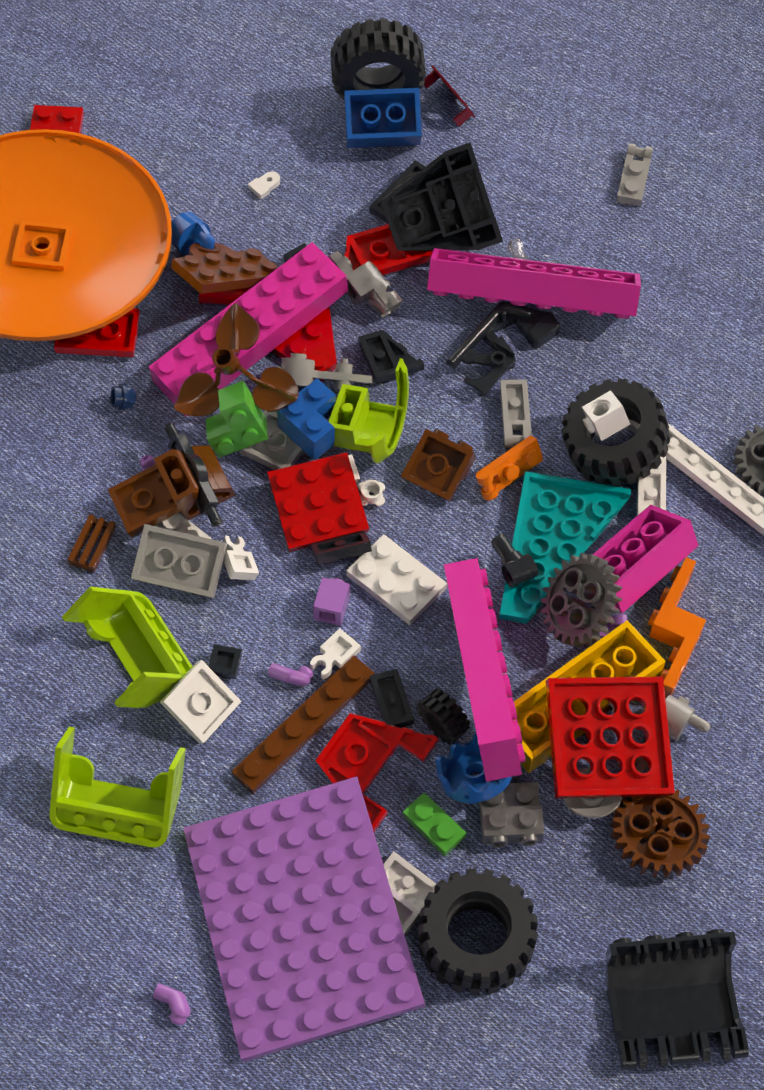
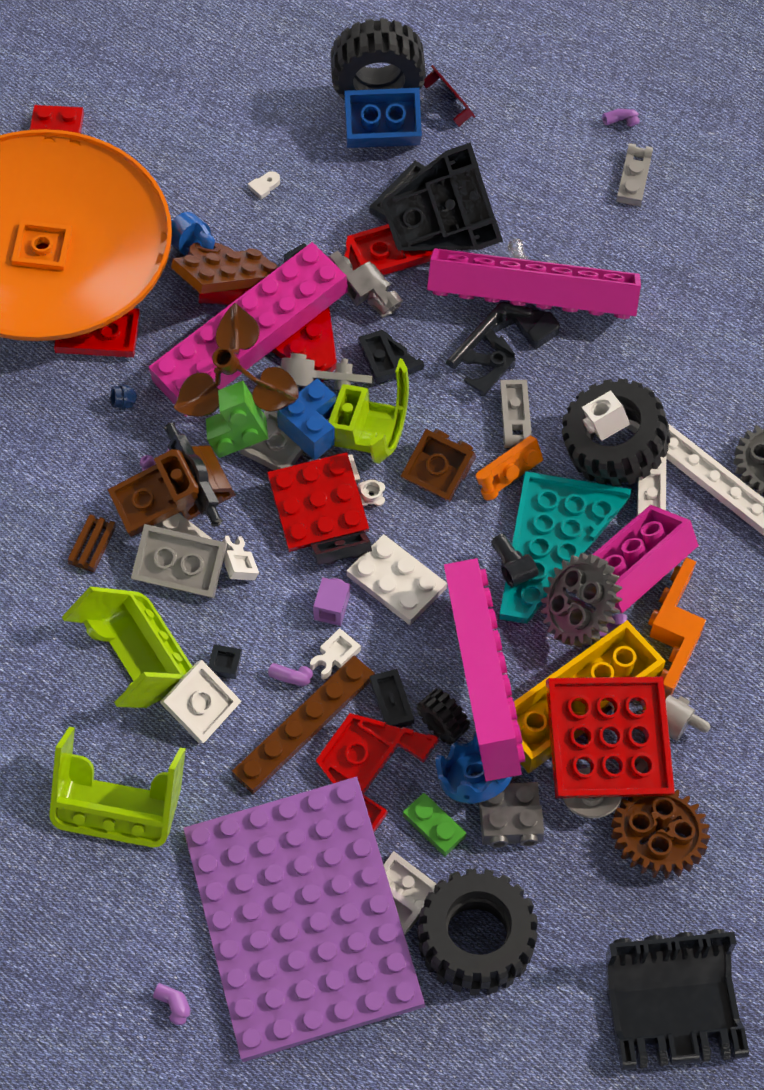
none -> medium lavender arm [602,108,640,127]

